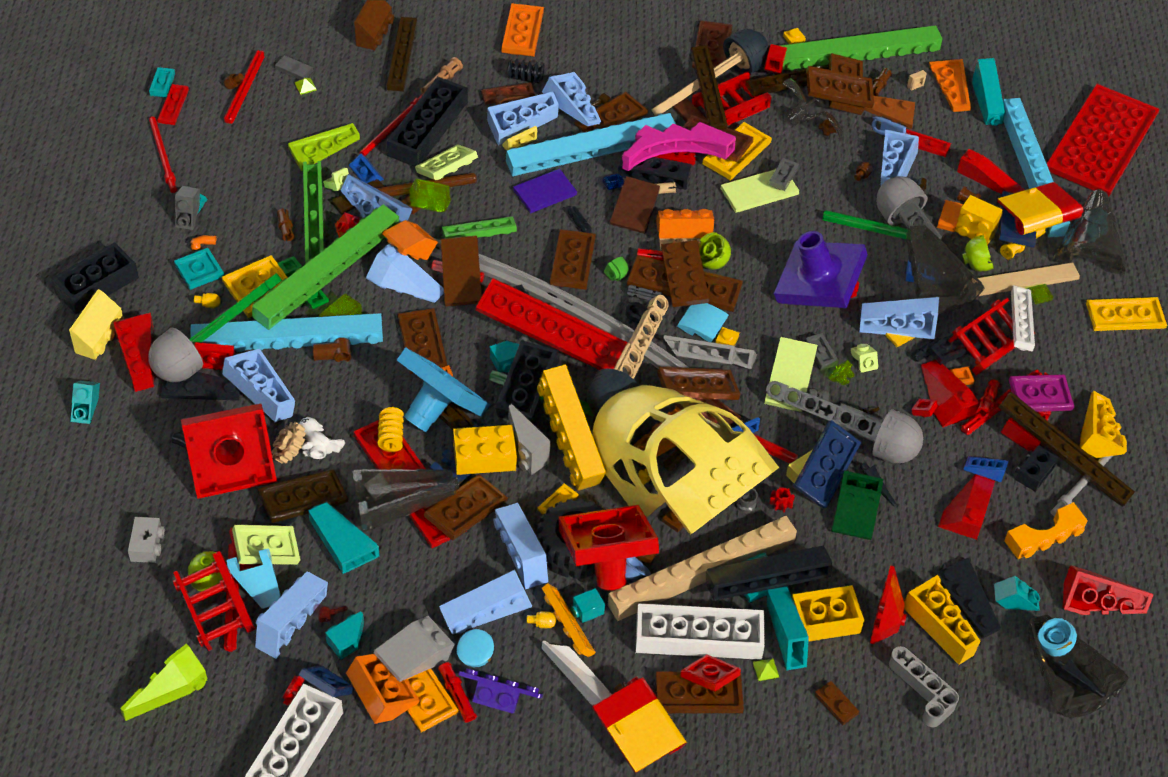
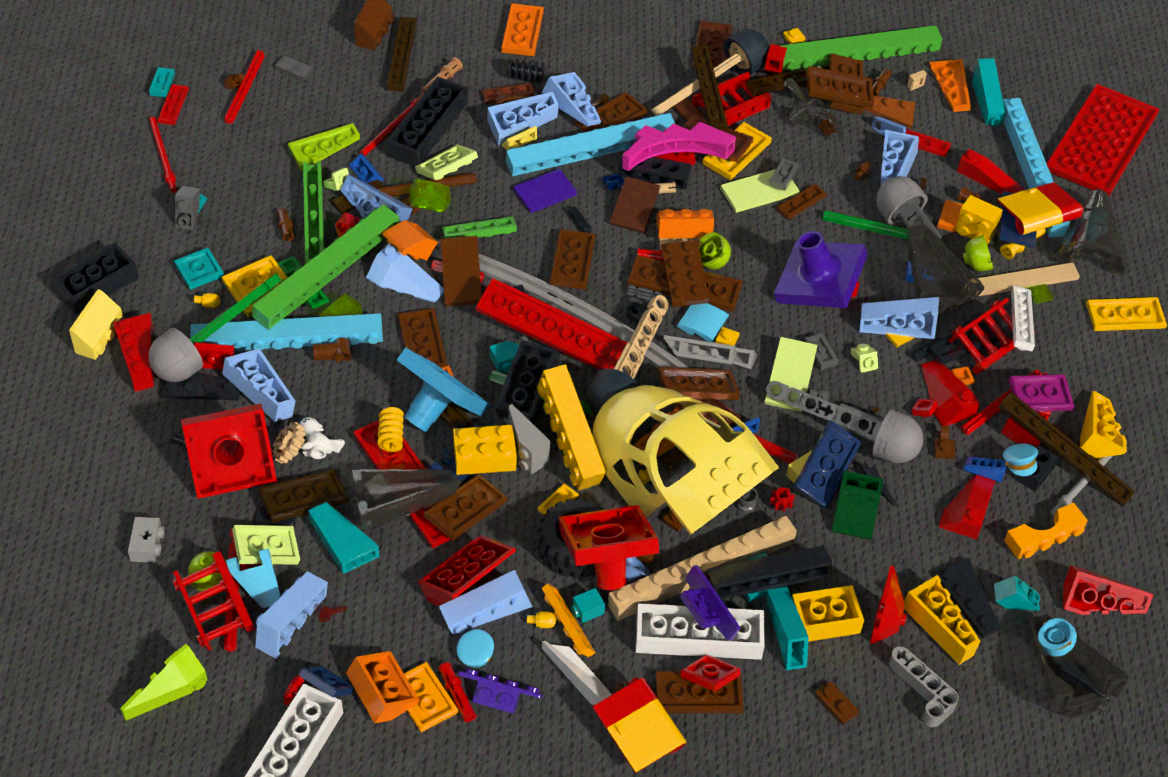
teal slope [71,380,100,424] -> none
orange arm [190,235,217,250] -> none
slope [295,78,316,95] -> none
teal slope [325,611,364,660] -> none
light grey slope [374,616,454,682] -> none
light blue wedge [493,503,548,589] -> none
bright green piece [604,257,628,281] -> none
lime slope [753,658,779,681] -> none
clear neon green tile [828,360,854,385] -> none
red pin [976,380,1000,419] -> none
none -> red slope [418,535,516,606]
none -> dark purple bracket [680,565,740,641]
none -> reddish brown tile [776,183,827,220]
none -> reddish brown plate [934,426,955,459]
none -> medium azure piece [1003,444,1038,476]

